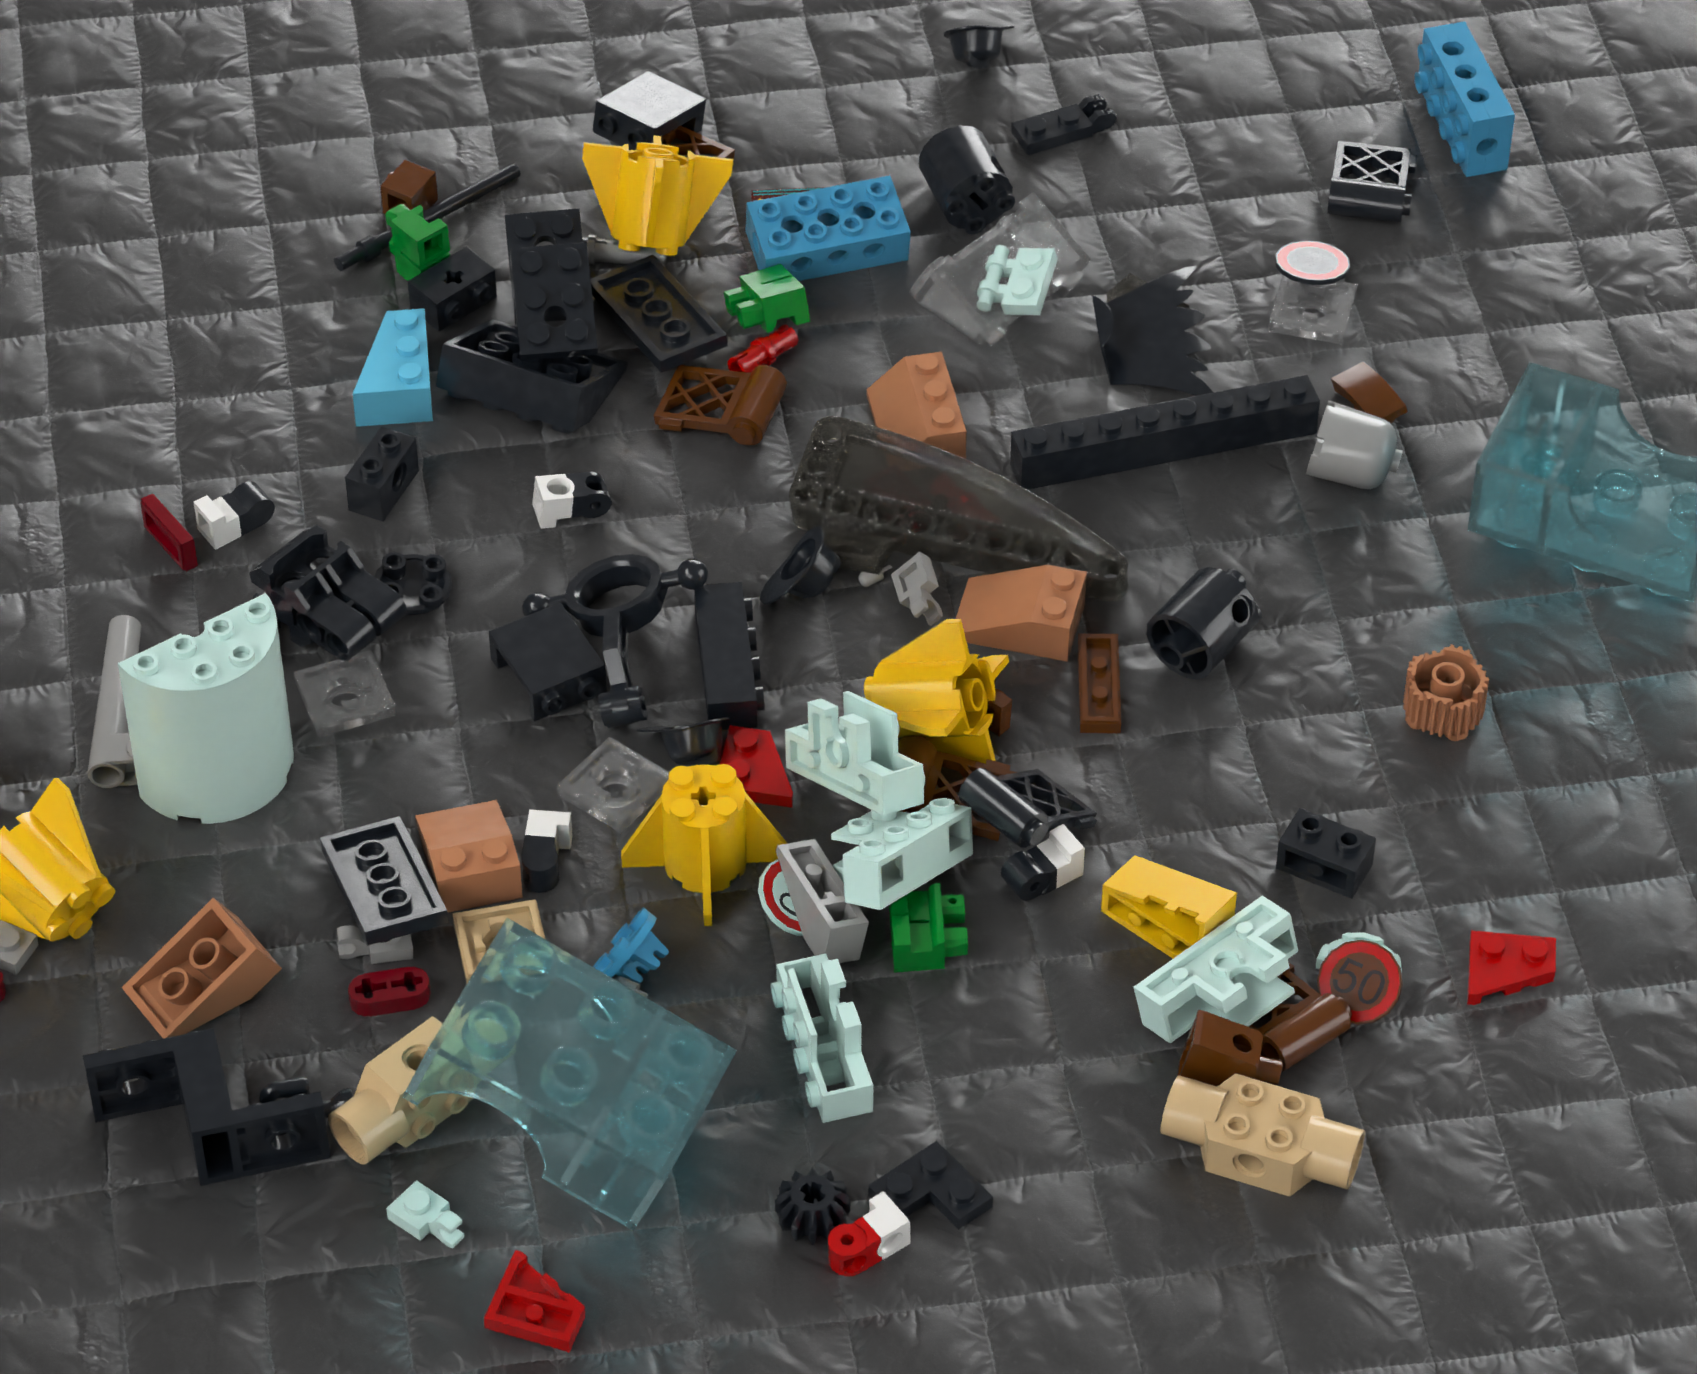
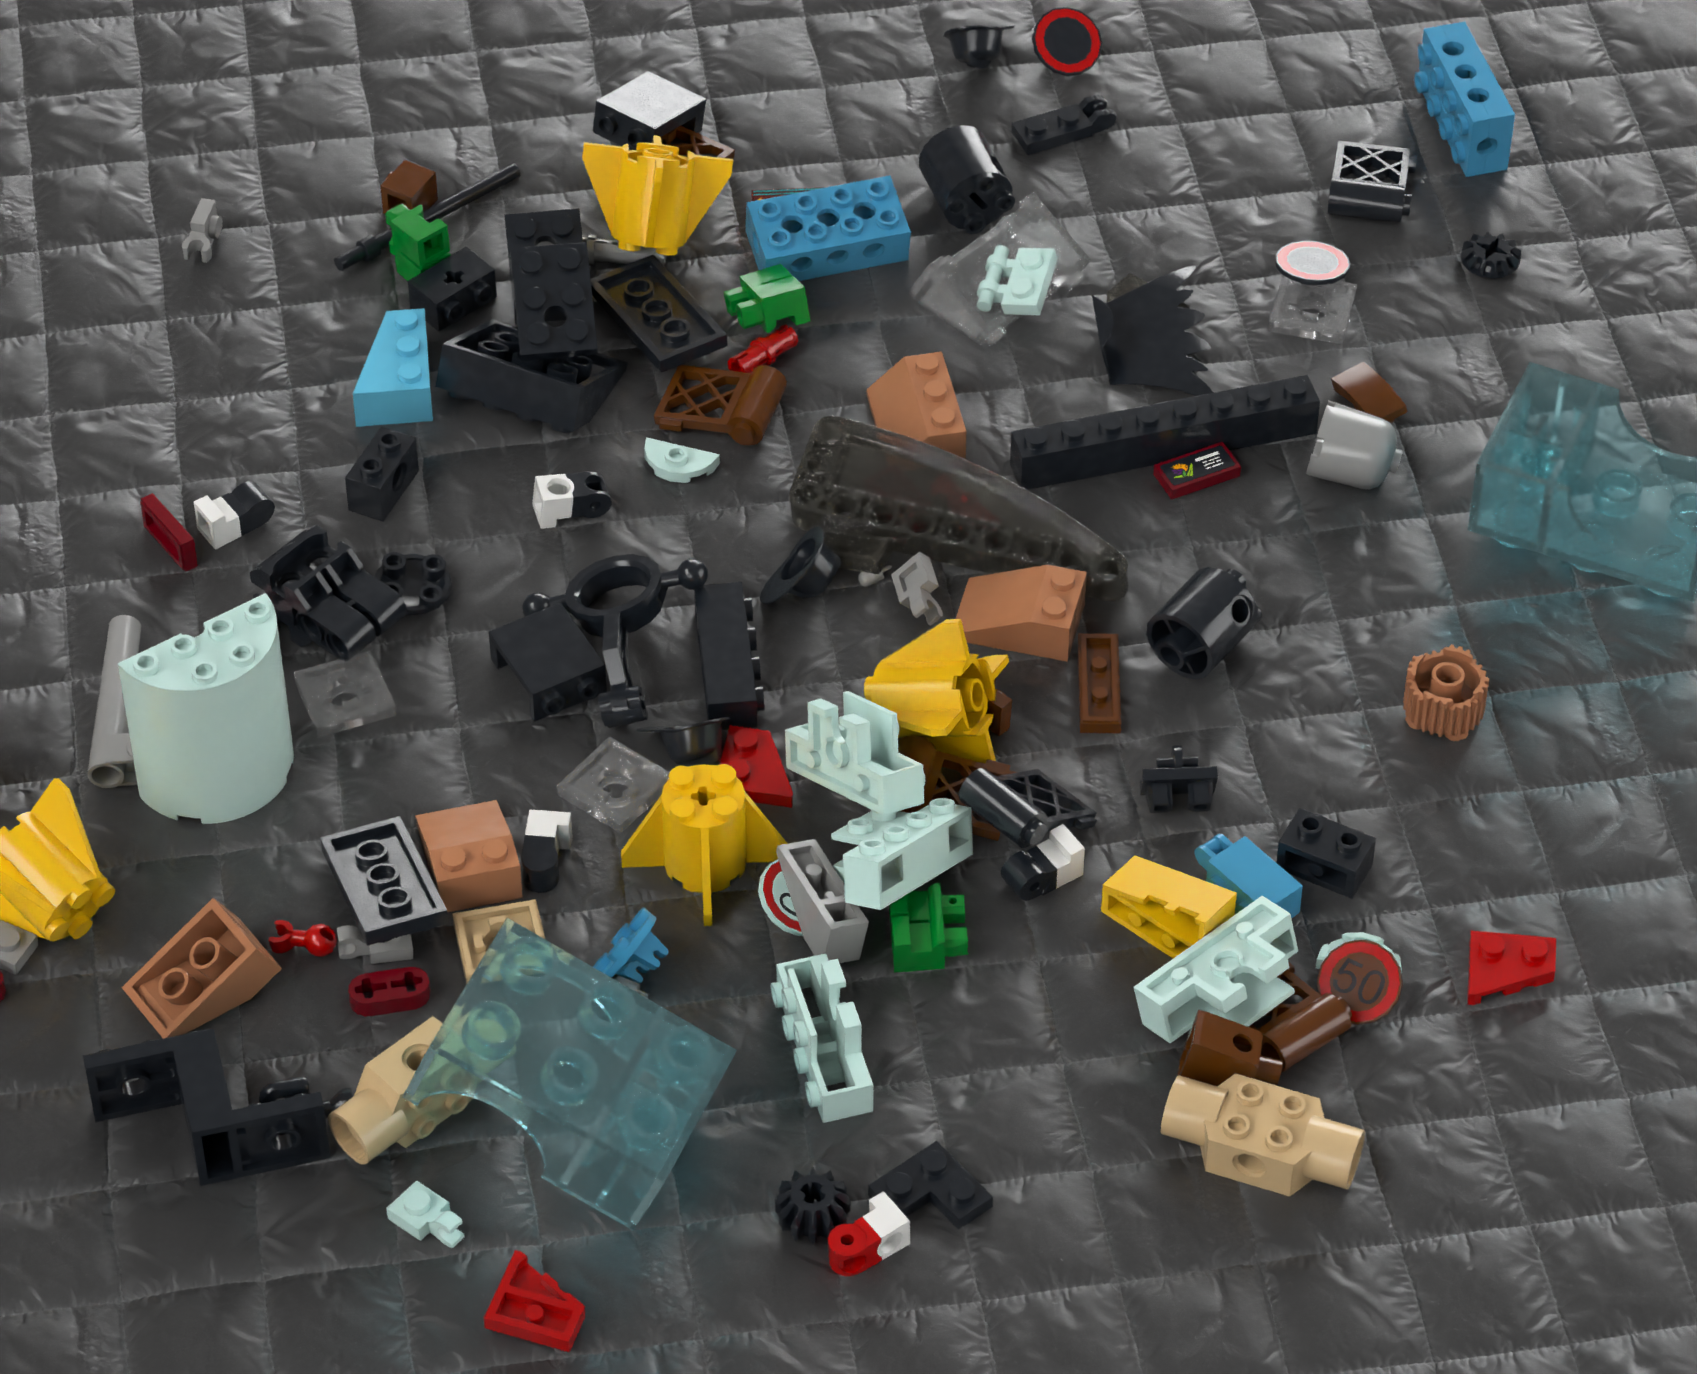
none -> light grey plate [182,198,222,263]
none -> red arm [268,920,337,957]
none -> light aqua plate [644,437,720,483]
none -> piece [1032,7,1102,76]
none -> black hips [1140,745,1218,813]
none -> tile [1153,442,1241,500]
none -> dark azure brick [1194,834,1303,918]
none -> black gear [1461,231,1521,278]

